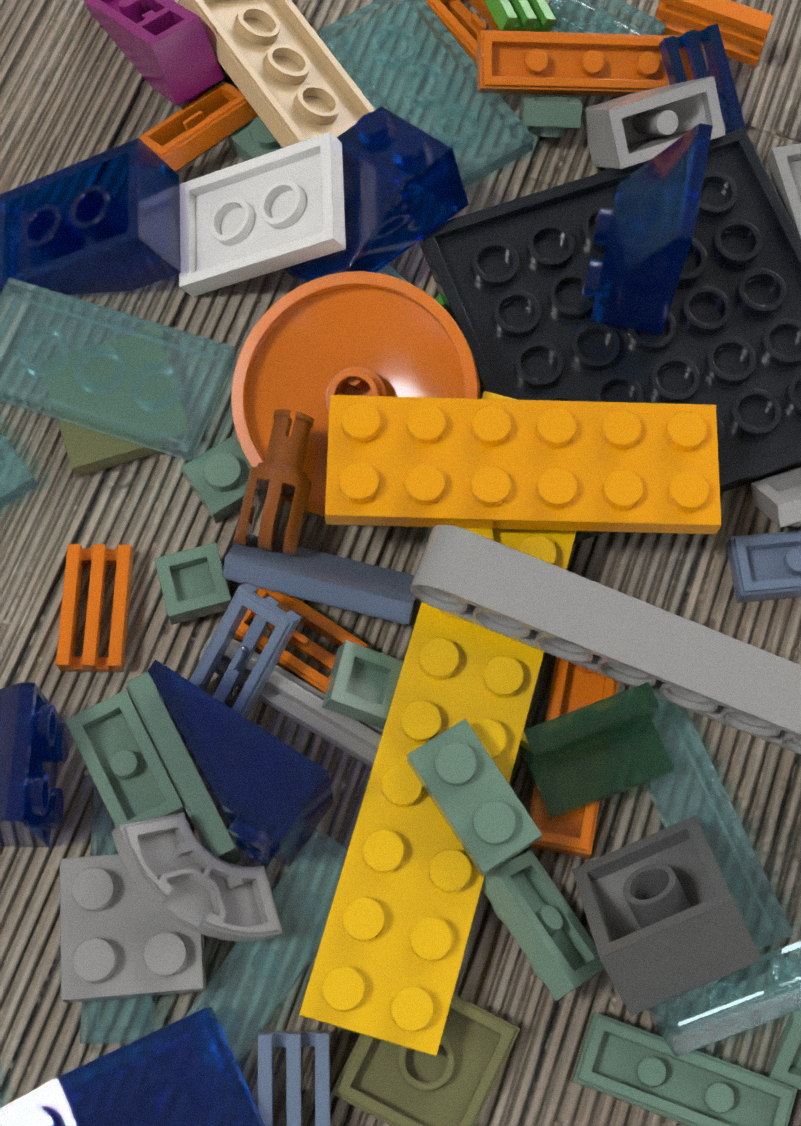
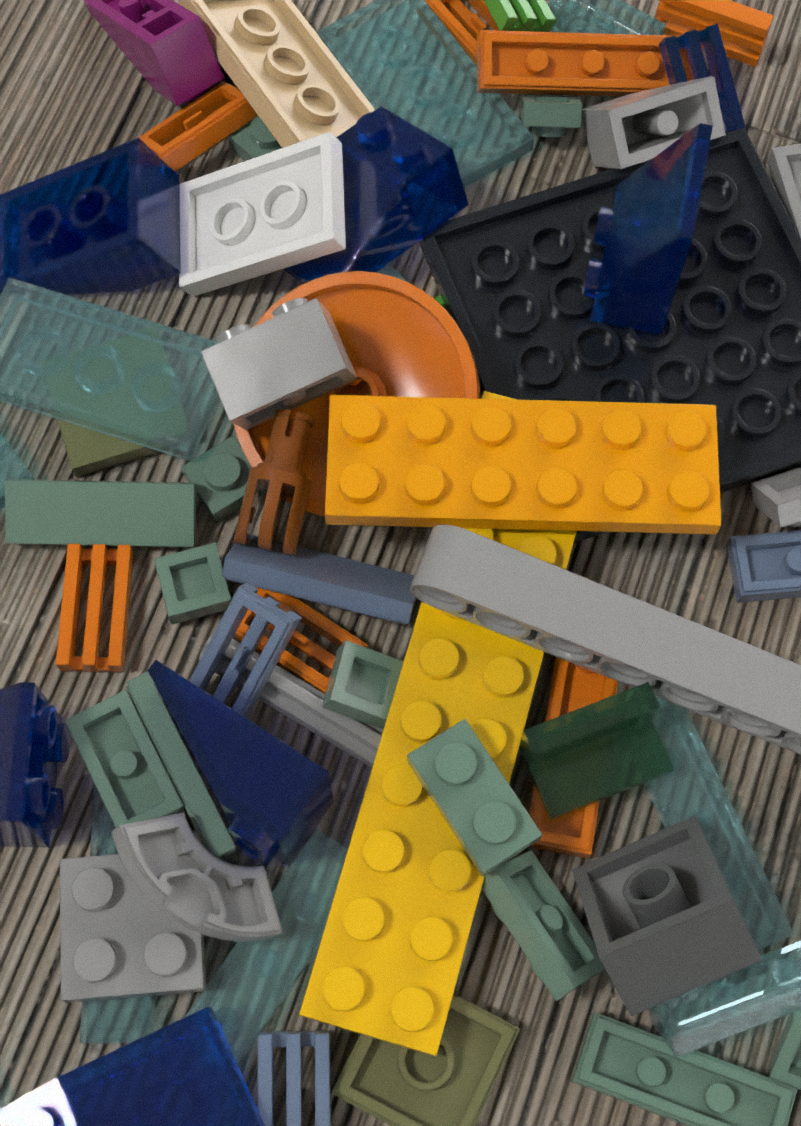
none -> sand green tile [5,479,197,547]
none -> light grey brick [201,298,358,430]

